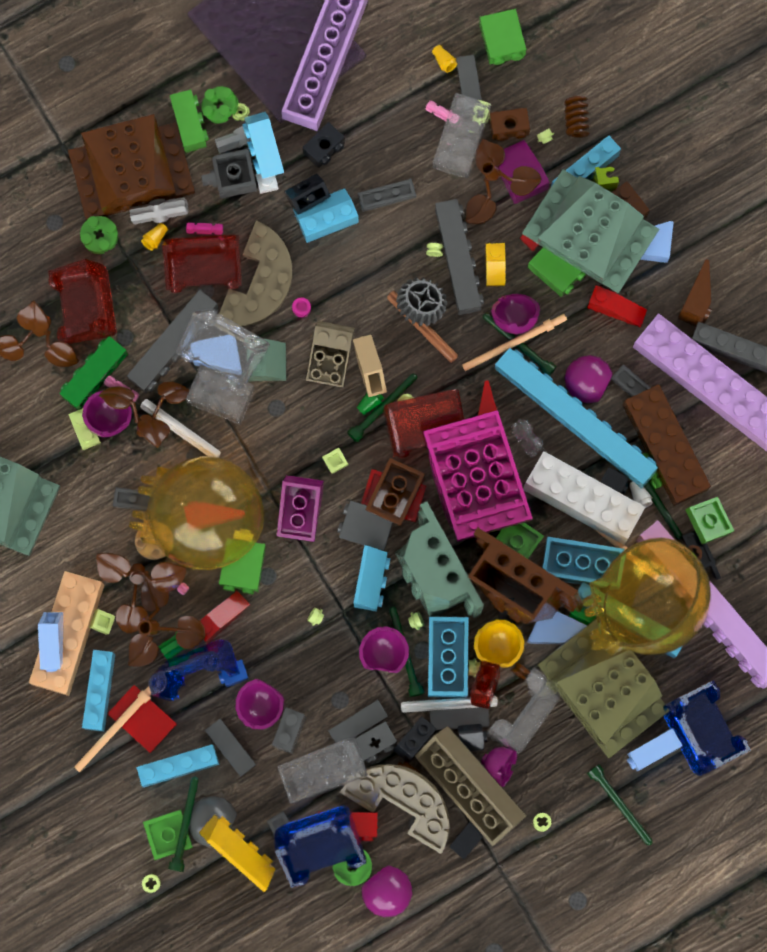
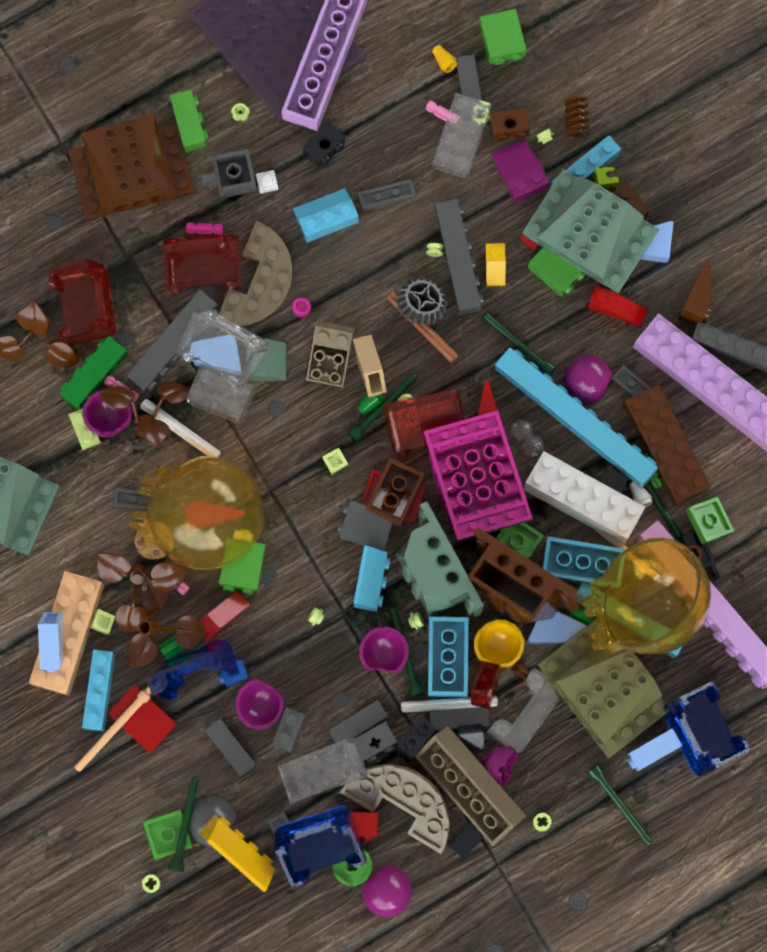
bright green plate [80,216,119,254] -> none
light grey piece [130,197,189,224] -> none
medium azure brick [137,744,220,787] -> none
yellow cone [141,223,168,250] -> none
bright green plate [201,86,239,124] -> none
light grey piece [215,126,250,154] -> none
medium azure brick [242,112,284,179] -> none
magenta slope [277,475,324,542] -> none
black brick [284,173,331,215] -> none
light nougat bar [462,314,567,371] -> none
reddish brown plant [466,139,542,224] -> none
yellowish green plate [468,658,480,678] -> none
magenta cylinder [491,294,540,334] -> none

